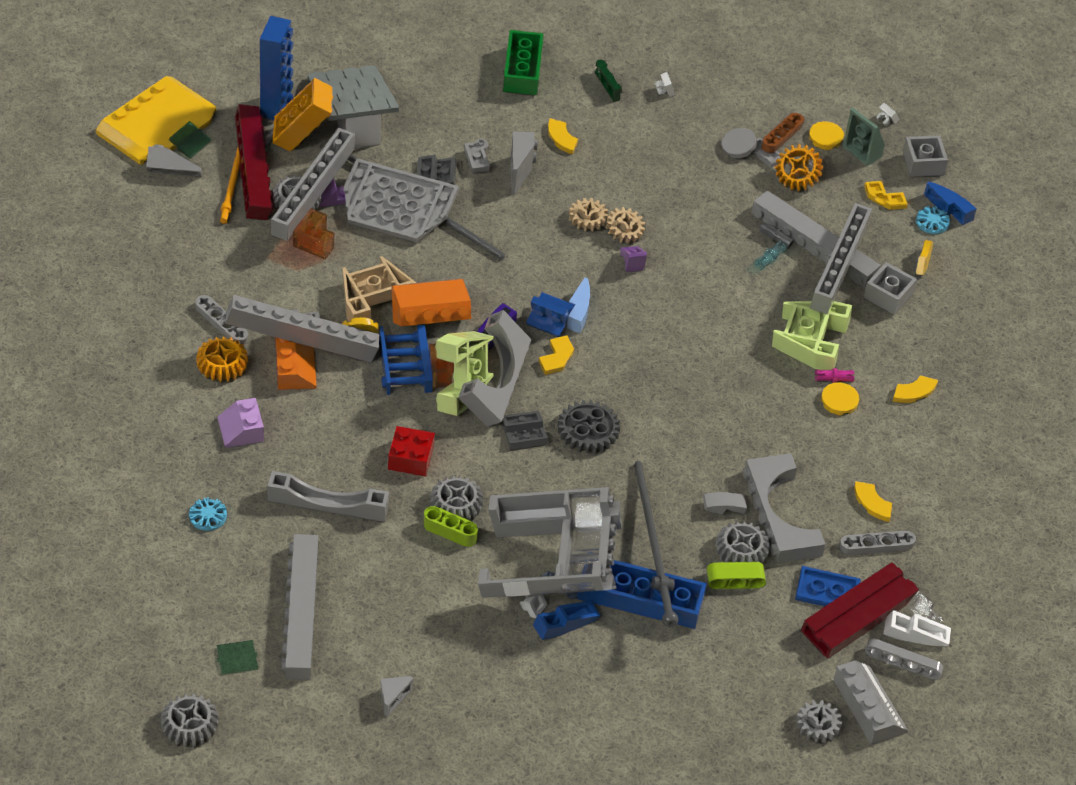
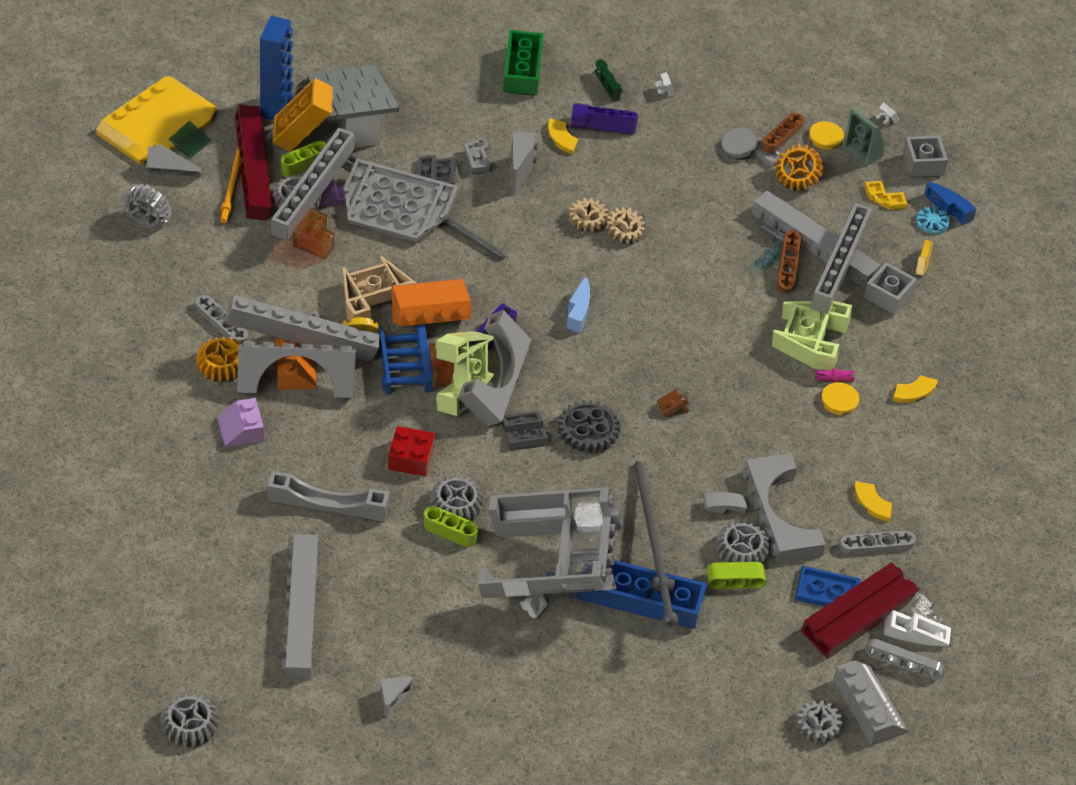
medium azure wheel [189,497,227,531] -> none
clear green piece [217,640,258,675] -> none
blue bracket [526,292,575,337] -> none
blue slope [533,601,600,640] -> none
yellow tile [538,335,574,375] -> none
medium lavender slope [620,246,647,272] -> none
none -> light grey gear [123,184,172,229]
none -> light grey arch [237,341,356,398]
none -> lime beam [281,141,326,177]
none -> dark purple beam [570,103,638,134]
none -> dark orange bracket [656,389,690,417]
none -> dark orange beam [776,230,801,294]

